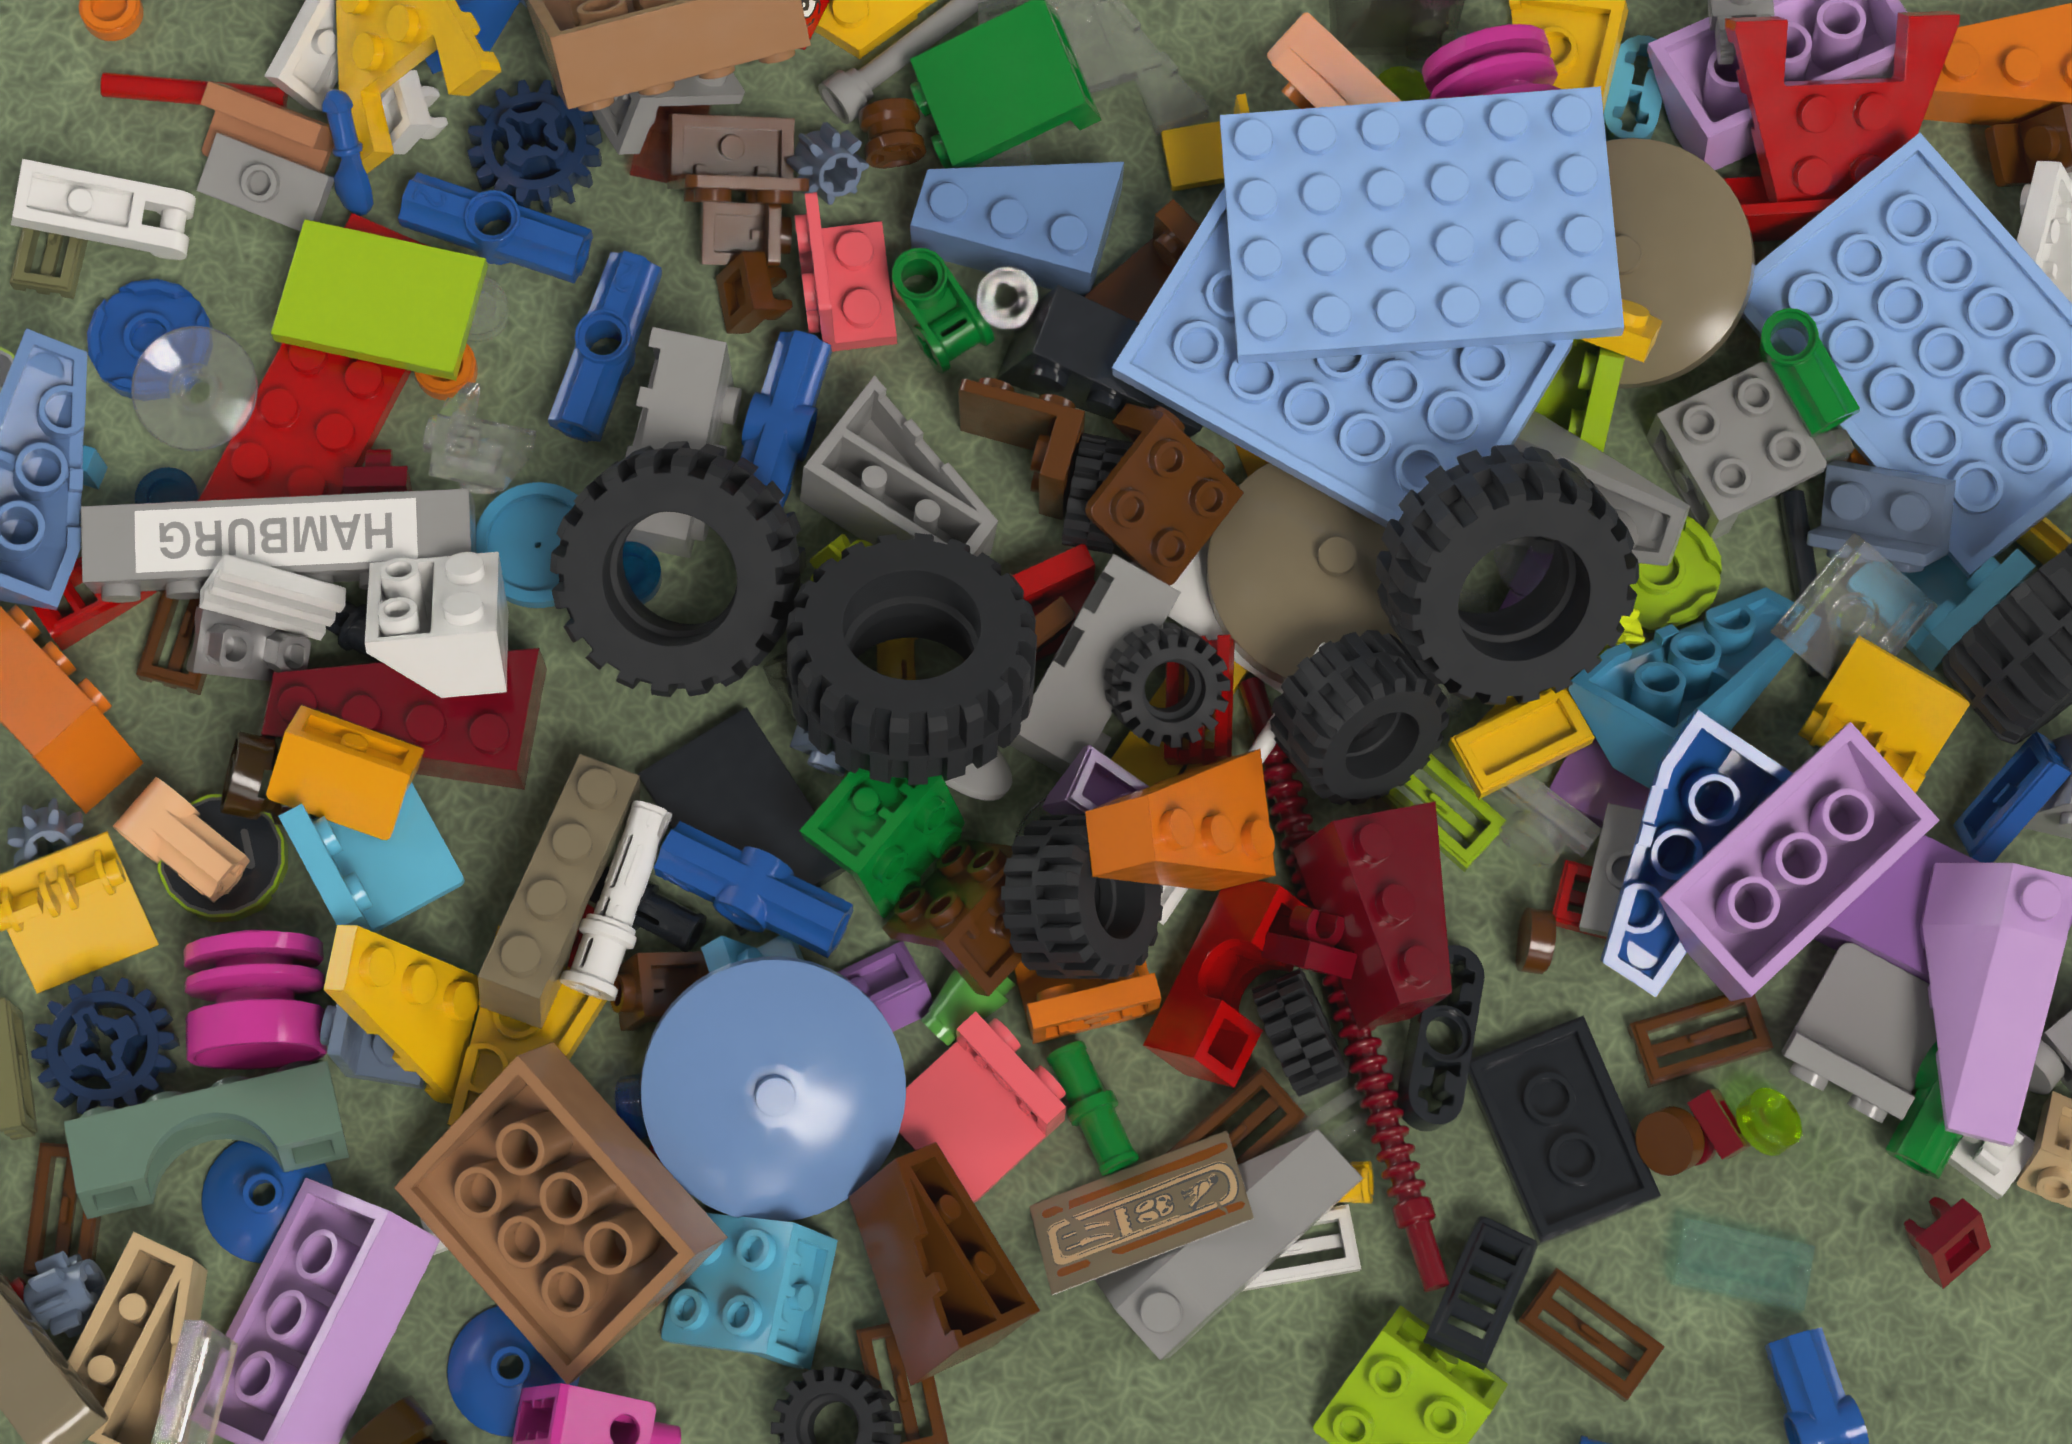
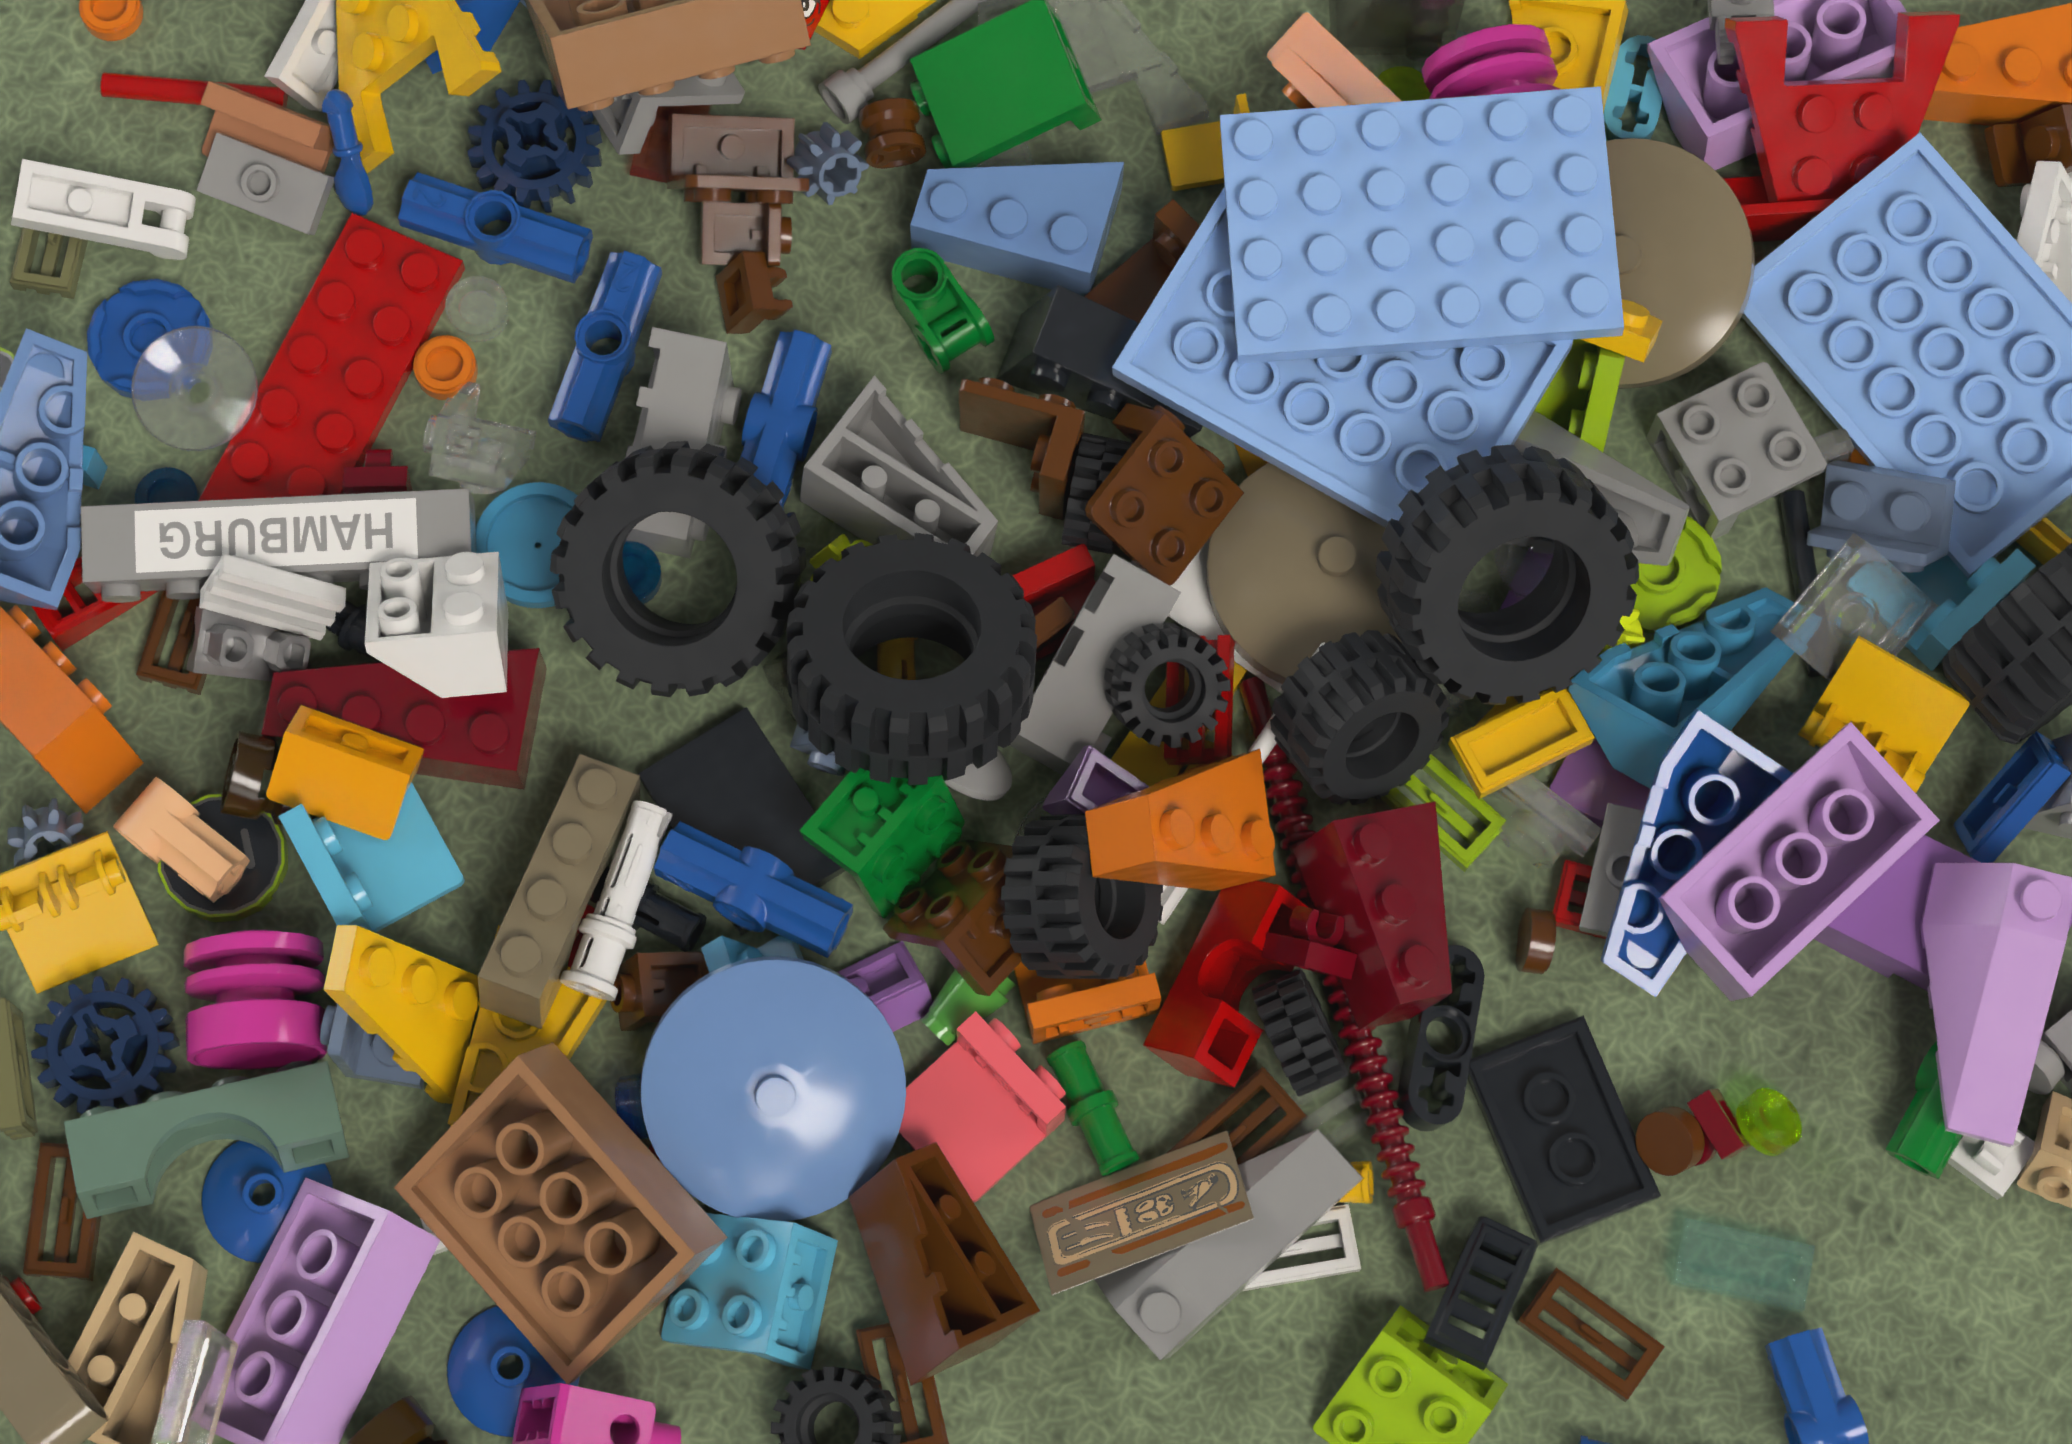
sand blue gear [23,1251,107,1338] -> none
lime tile [271,219,488,381] -> none
white tile [381,70,448,154] -> none
coral bracket [794,192,897,352] -> none
clear smoke cone [976,266,1039,329] -> none
reddish brown tile [1627,994,1774,1088] -> none
green piece [1759,308,1860,438] -> none
light grey bracket [1782,943,1937,1123] -> none
dark red tile [1904,1197,1991,1289] -> none

